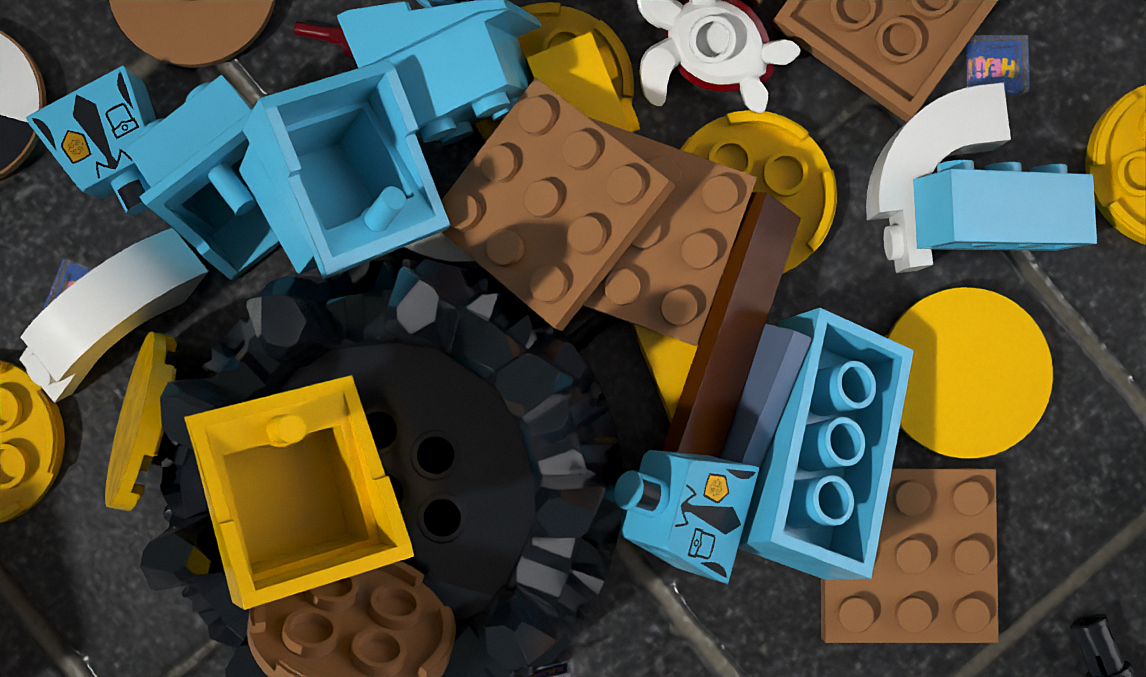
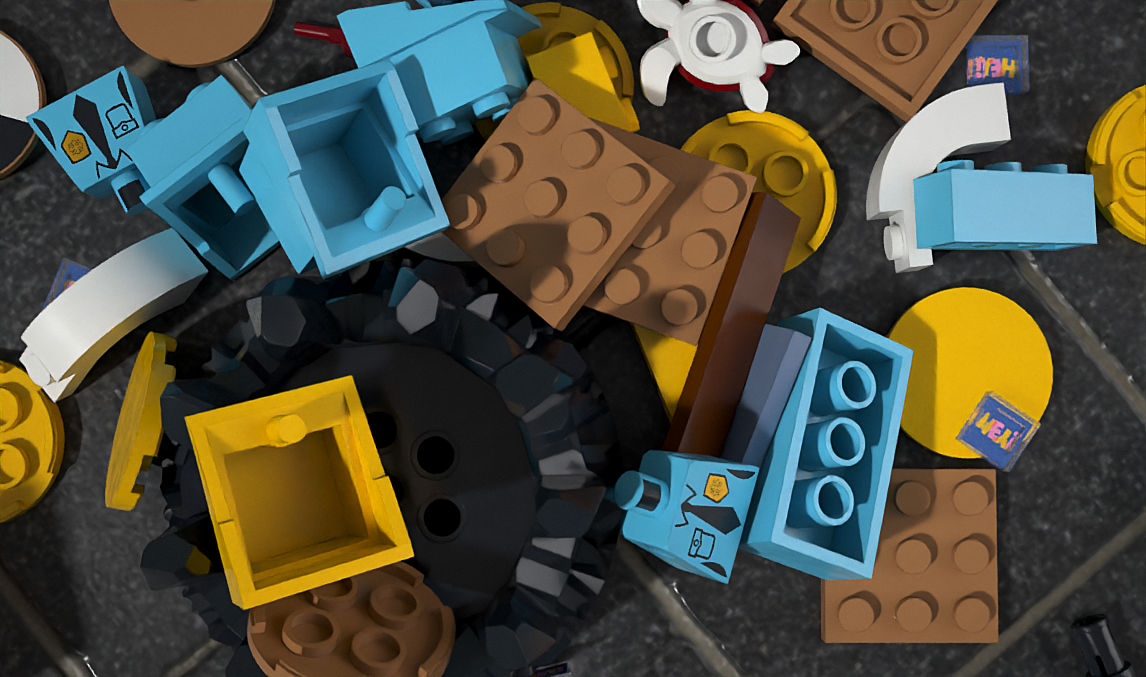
none -> clear tile [955,391,1041,472]

